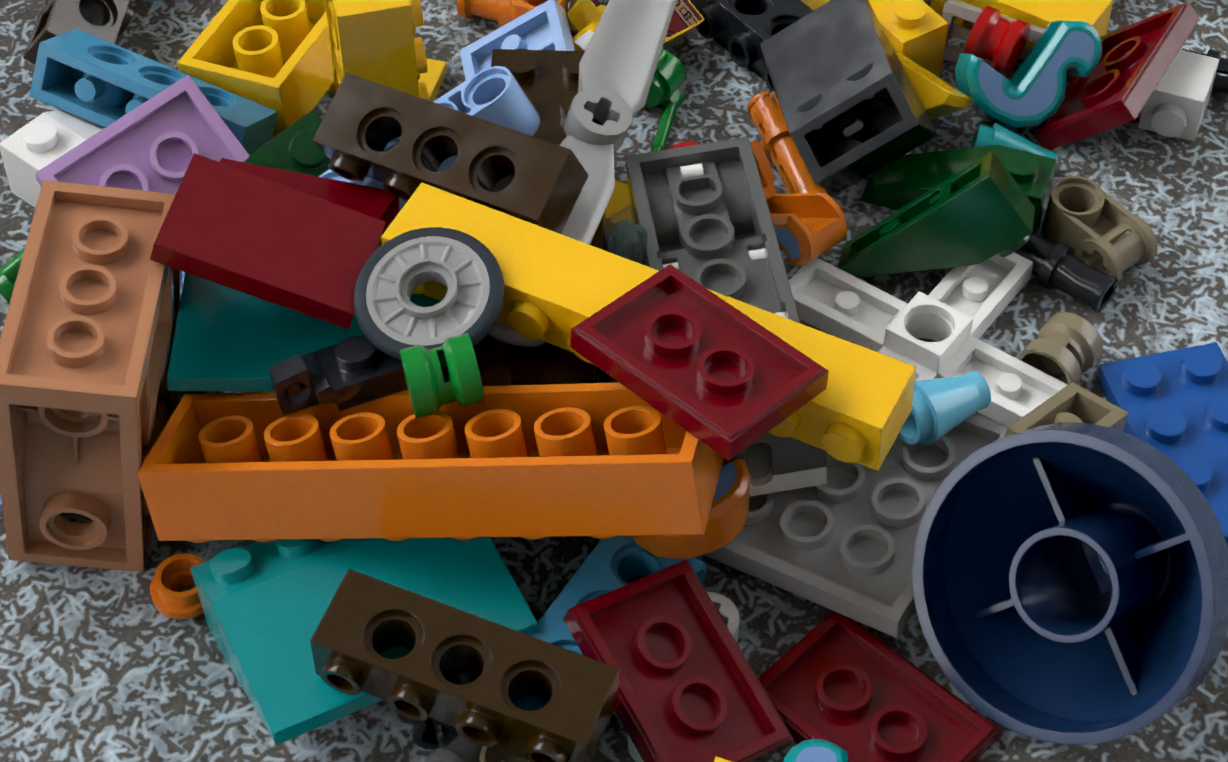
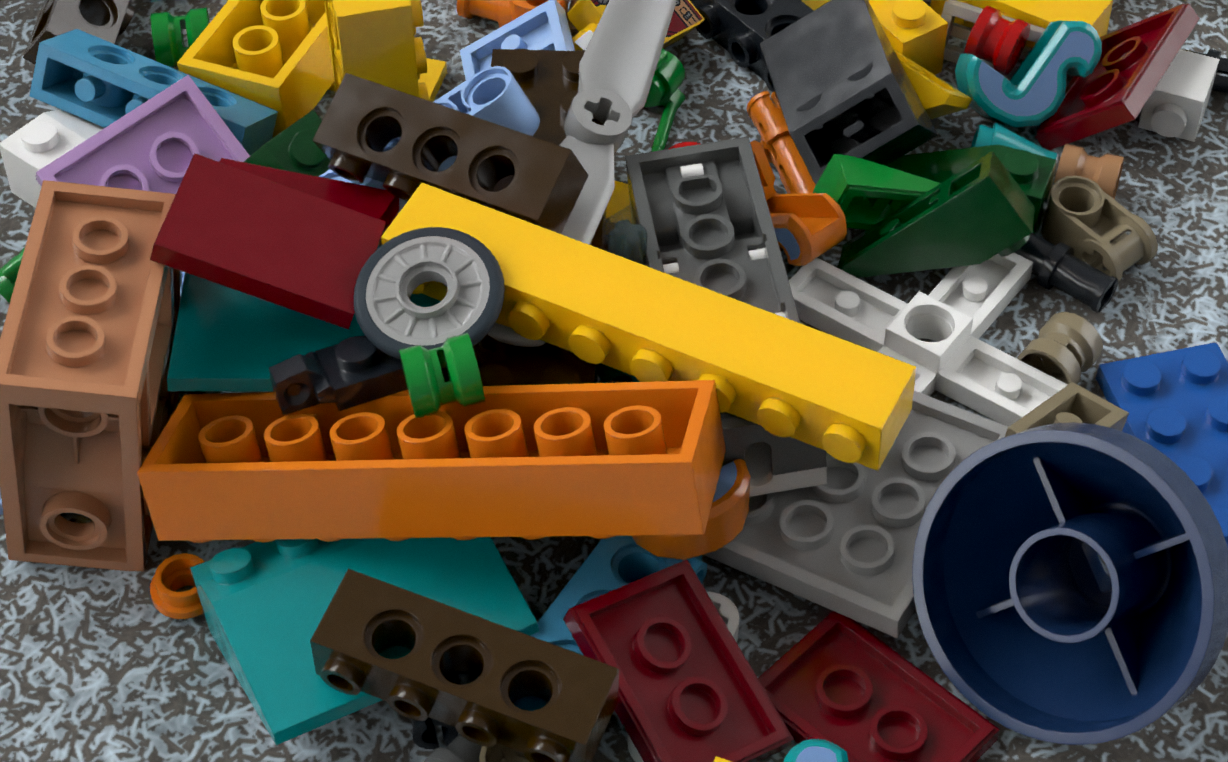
dark red tile [570,264,829,461] -> none
medium azure cone [898,371,991,446] -> none
none -> green wheel [150,7,210,68]
none -> green slope [813,154,941,230]
none -> medium nougat wheel [1054,144,1124,199]

